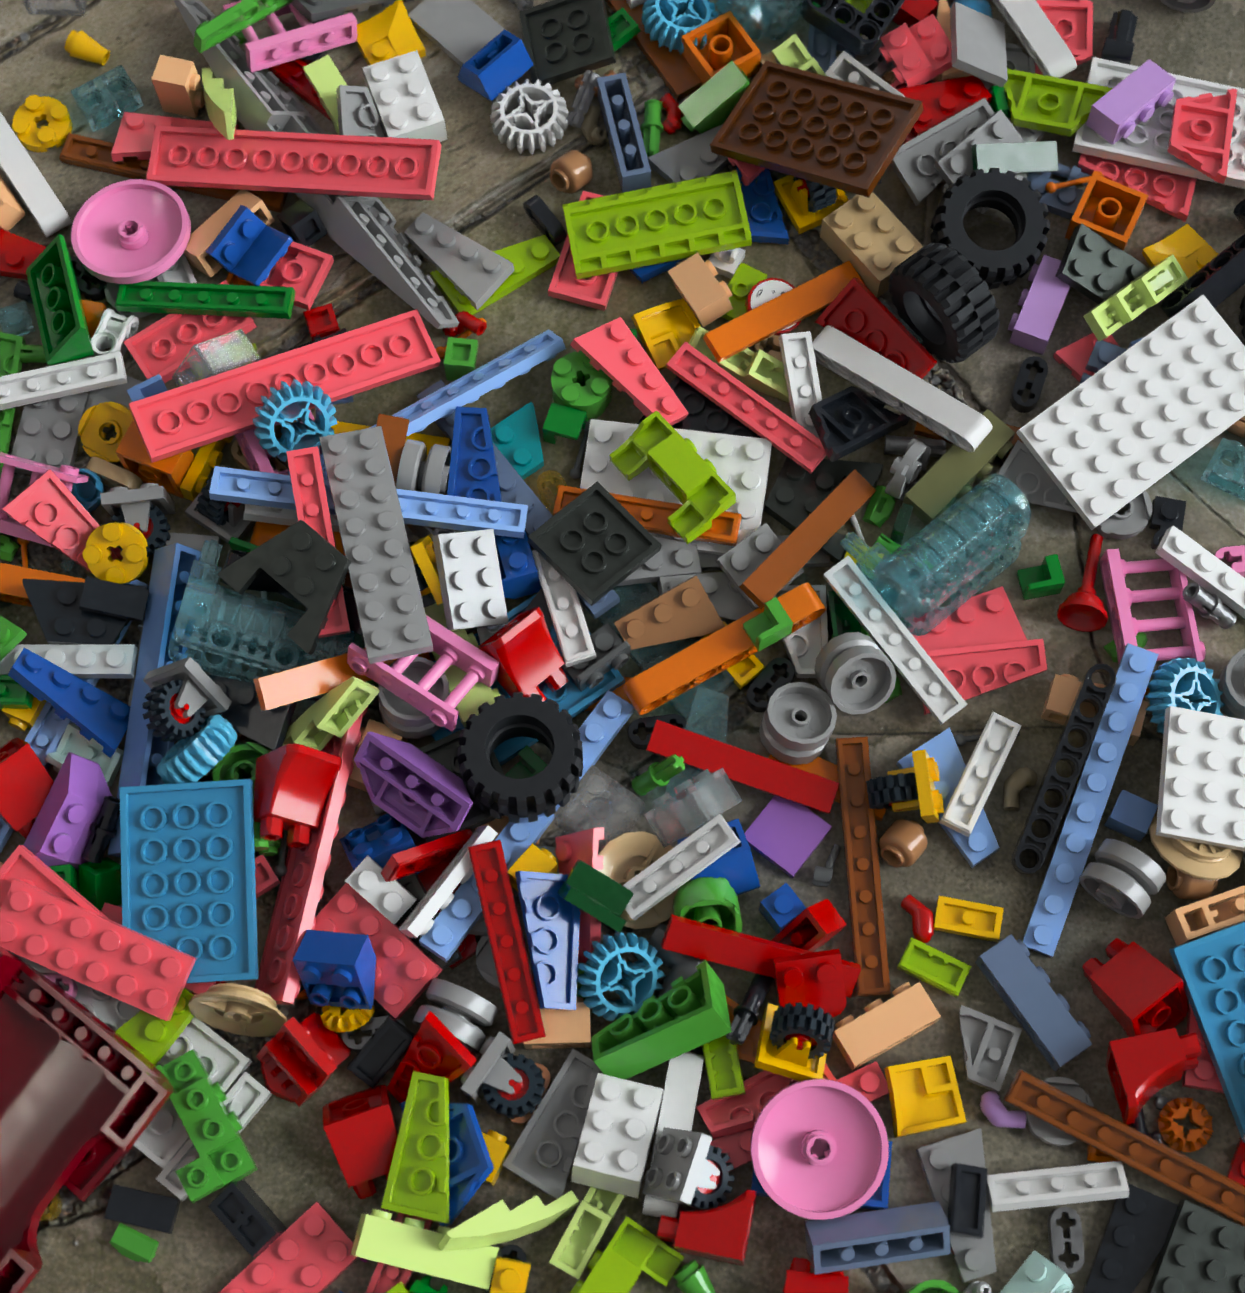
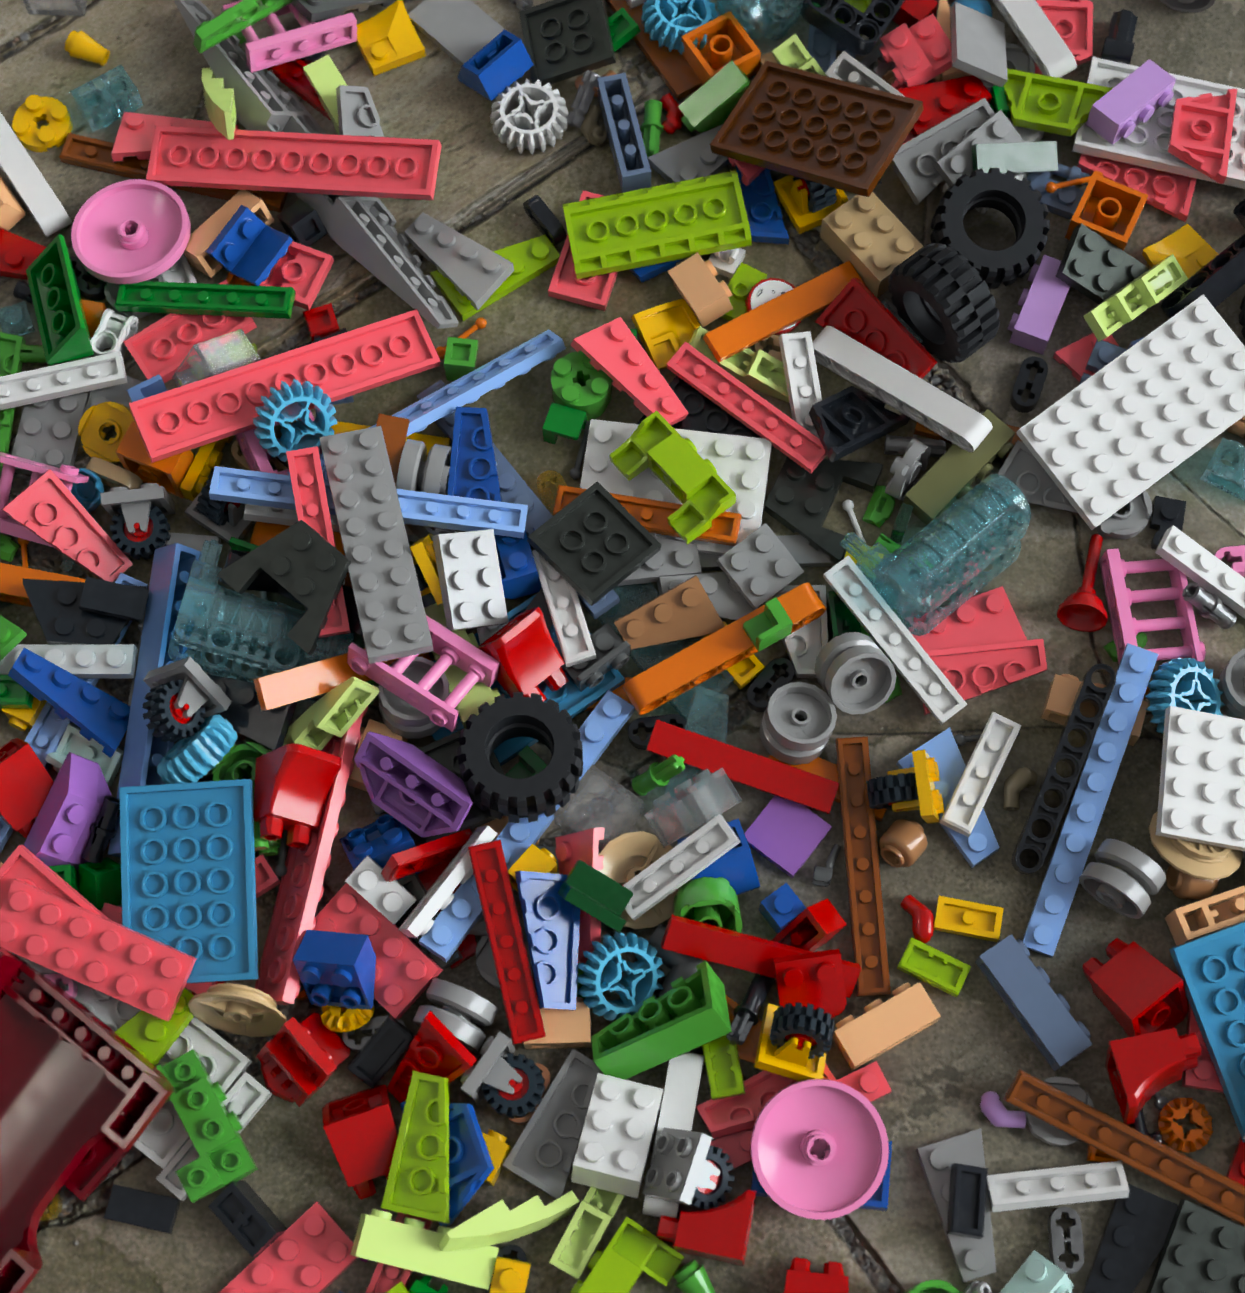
yellow plate [83,522,149,584] -> none
bright green piece [109,1223,159,1263] -> none
light nougat brick [151,55,205,118] -> none
white brick [362,50,447,142] -> none
red arm [442,311,487,337] -> none
teal wing [491,401,544,480] -> none
medium nougat head [550,150,593,194] -> none
dark orange tile [739,469,877,609] -> none
sand blue brick [805,1201,951,1275] -> none
yellow plate [884,1055,967,1138] -> none
light grey wing [958,1005,1022,1093] -> none
green panel [1017,554,1065,601] -> none
medium blue panel [1104,790,1158,842] -> none

